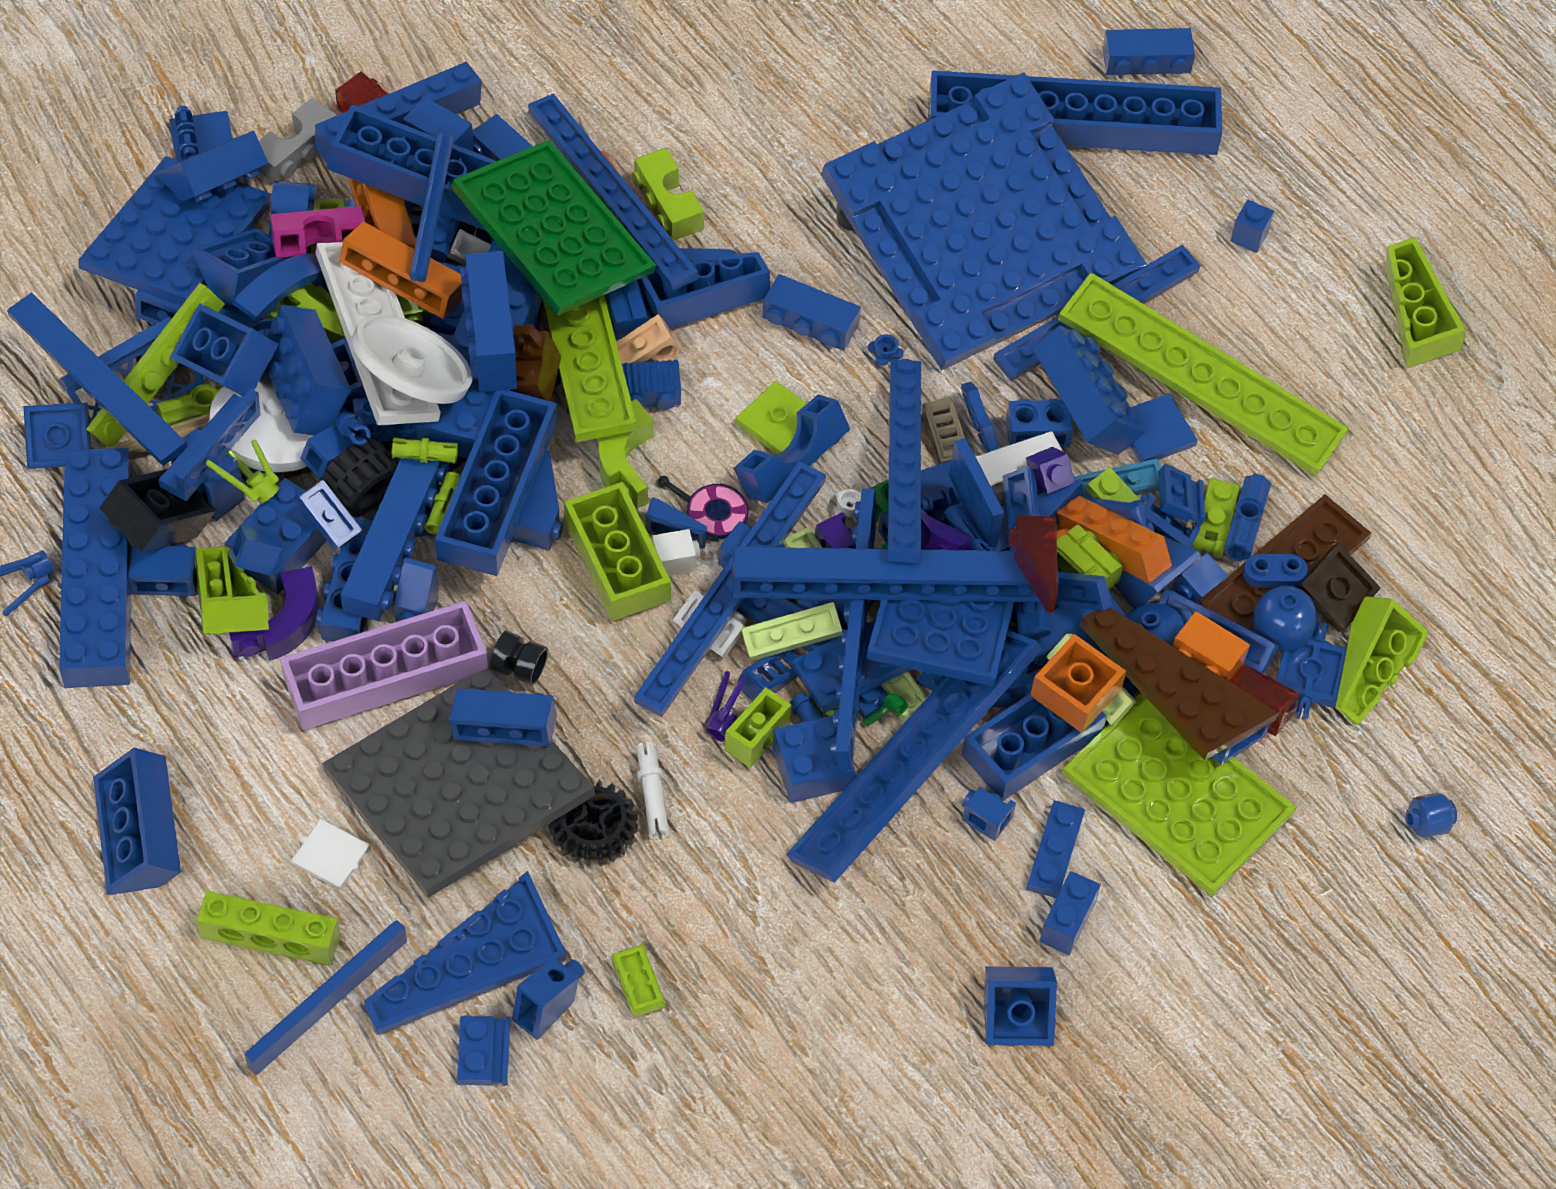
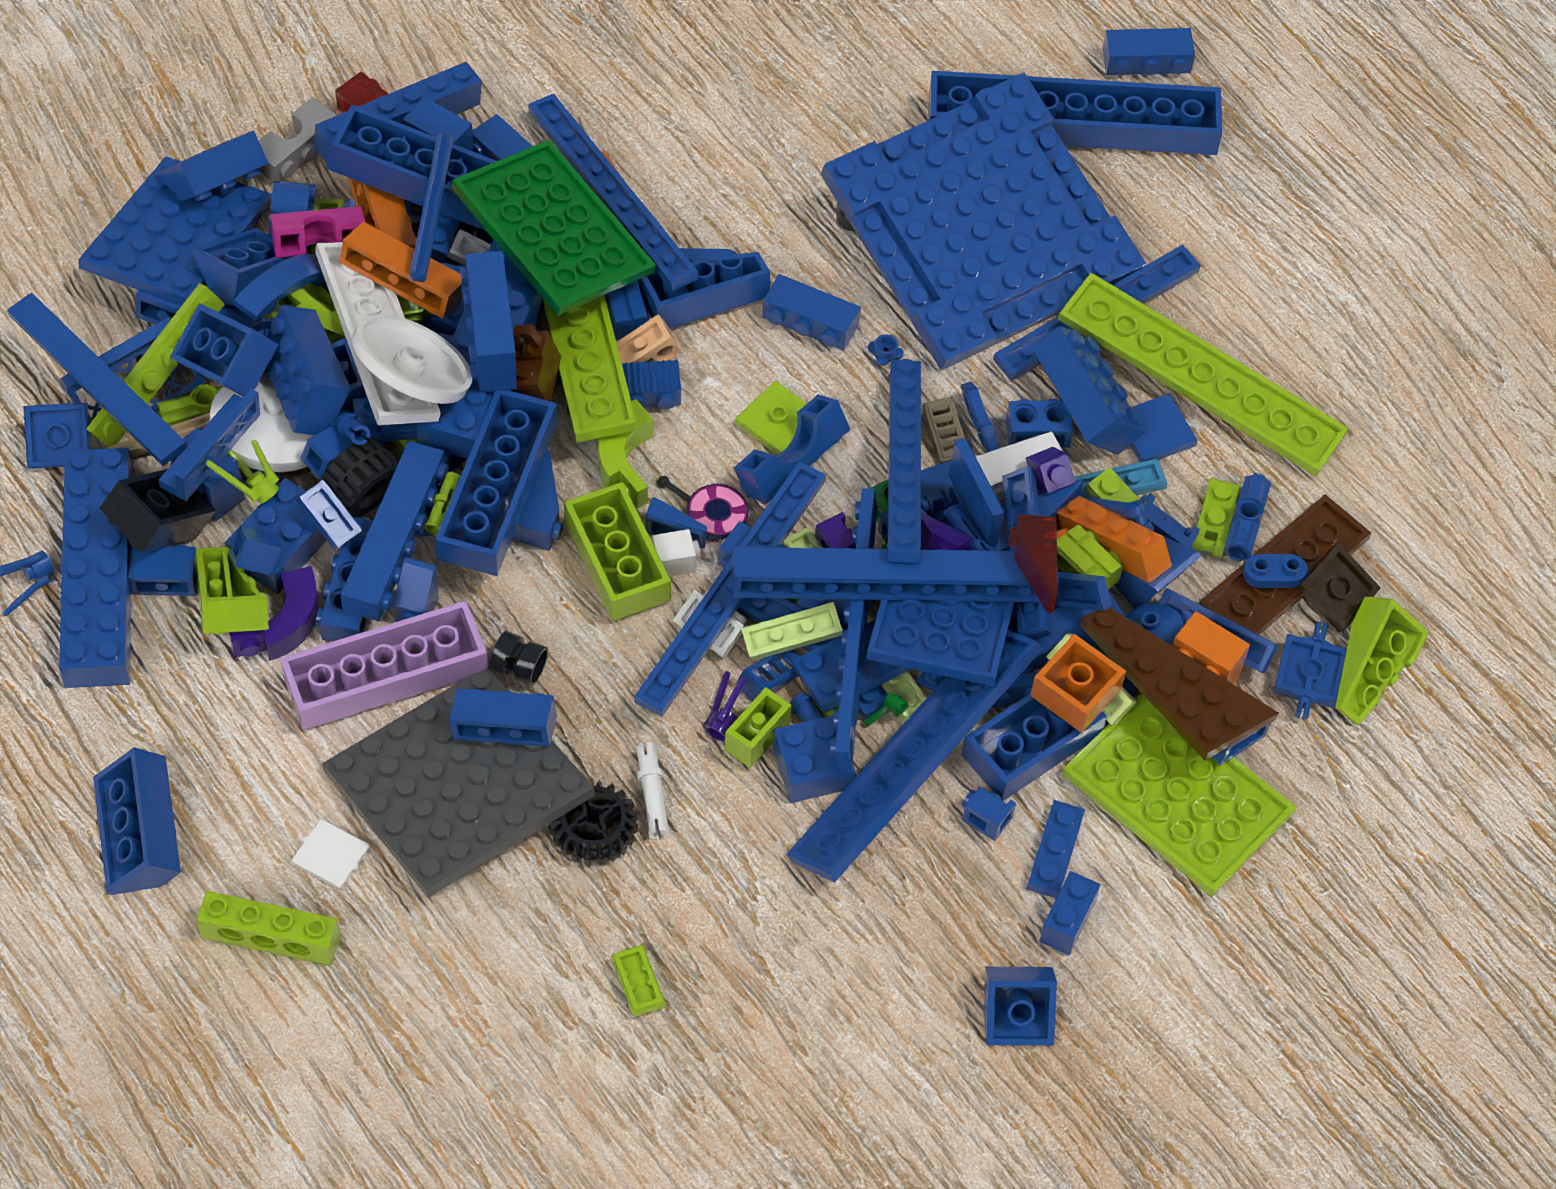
blue hinge [169,106,232,161] -> none
blue tile [245,920,407,1076] -> none
blue wing [364,871,567,1035] -> none
lime pin [392,438,458,463] -> none
blue plate [457,1016,511,1086] -> none
blue torso [512,959,585,1040] -> none
lime arch [632,147,704,241] -> none
white plate [833,489,861,520] -> none
blue plate [1158,463,1206,528] -> none
blue brick [1171,552,1228,603] -> none
clear red brick [1229,664,1300,737] -> none
blue brick [1230,199,1274,253] -> none
blue cylinder [1252,586,1317,651] -> none
lime wedge [1385,237,1466,368] -> none
blue head [1405,793,1457,838] -> none

